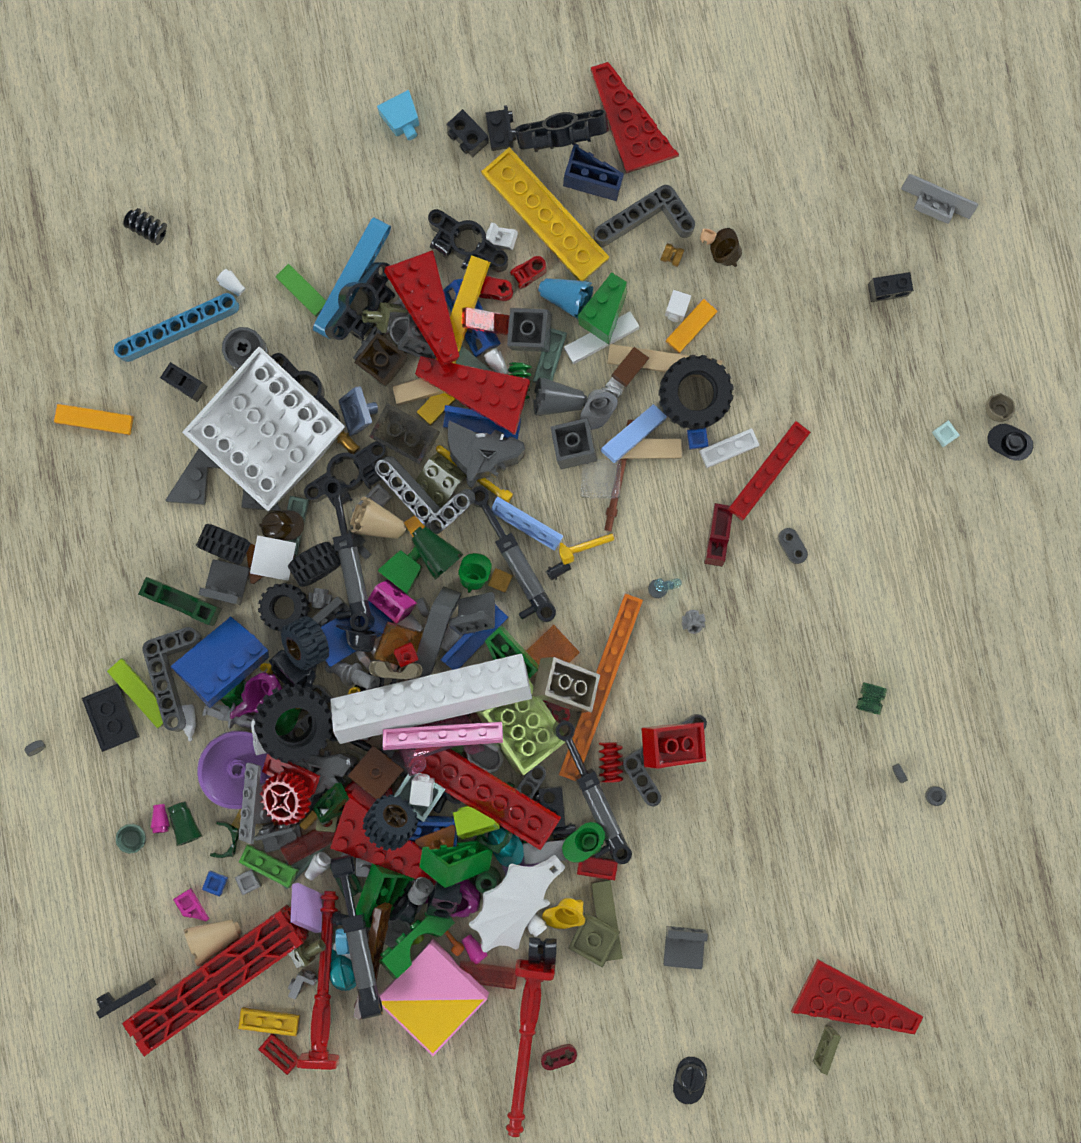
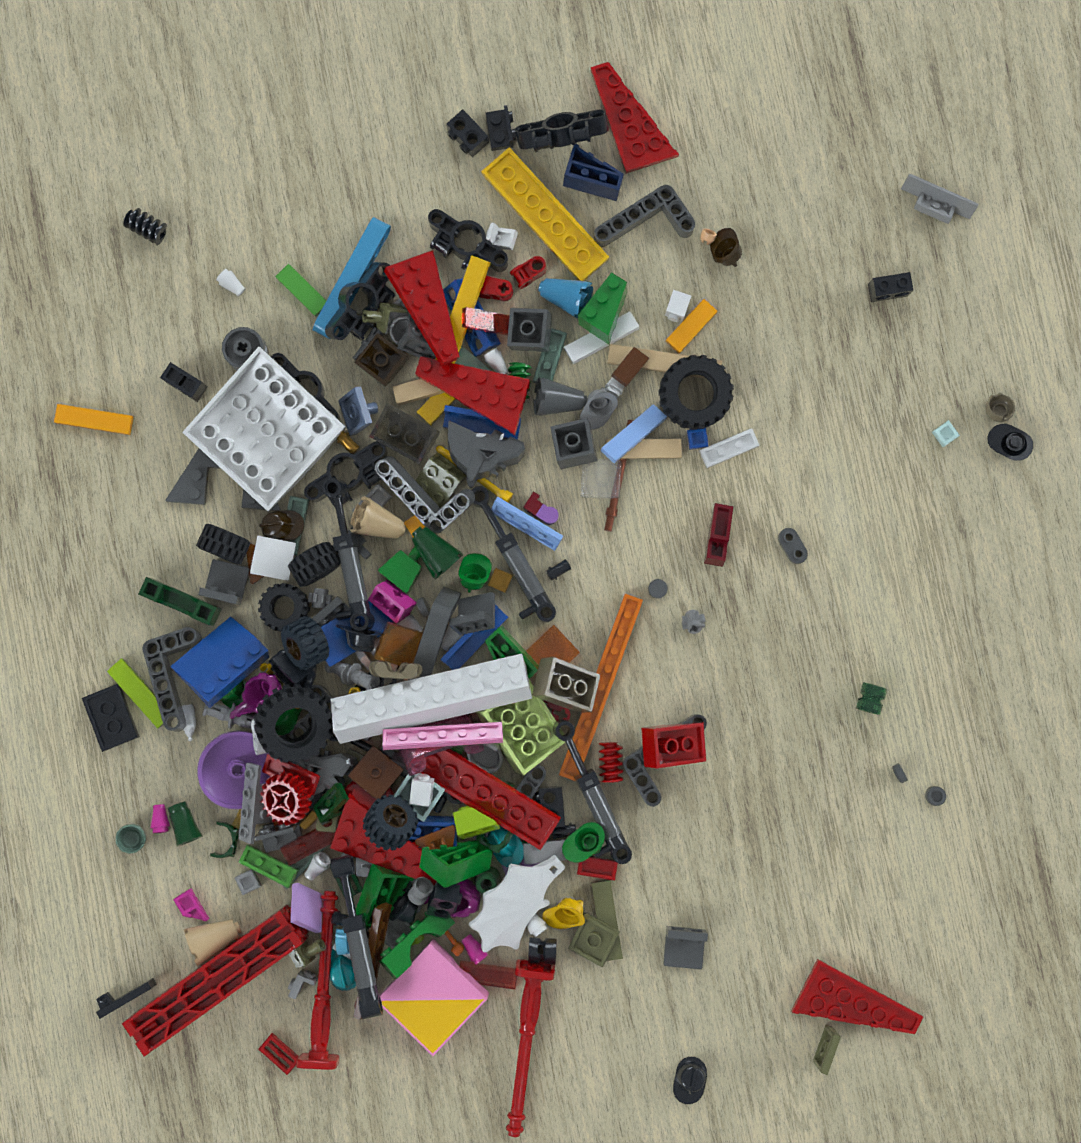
dark grey tile [24,740,46,757] -> none
dark azure beam [114,293,239,362] -> none
blue tile [202,870,228,897] -> none
yellow tile [238,1008,300,1036] -> none
medium azure torso [377,90,420,140] -> none
red bracket [393,642,419,668] -> none
dark red beam [541,1044,577,1071] -> none
yellow piece [559,533,614,564] -> none
clear light blue arm [654,578,682,592] -> none
pearl gold wheel [660,243,685,267] -> none
red tile [727,421,811,521] -> none
none -> leg [523,491,558,525]

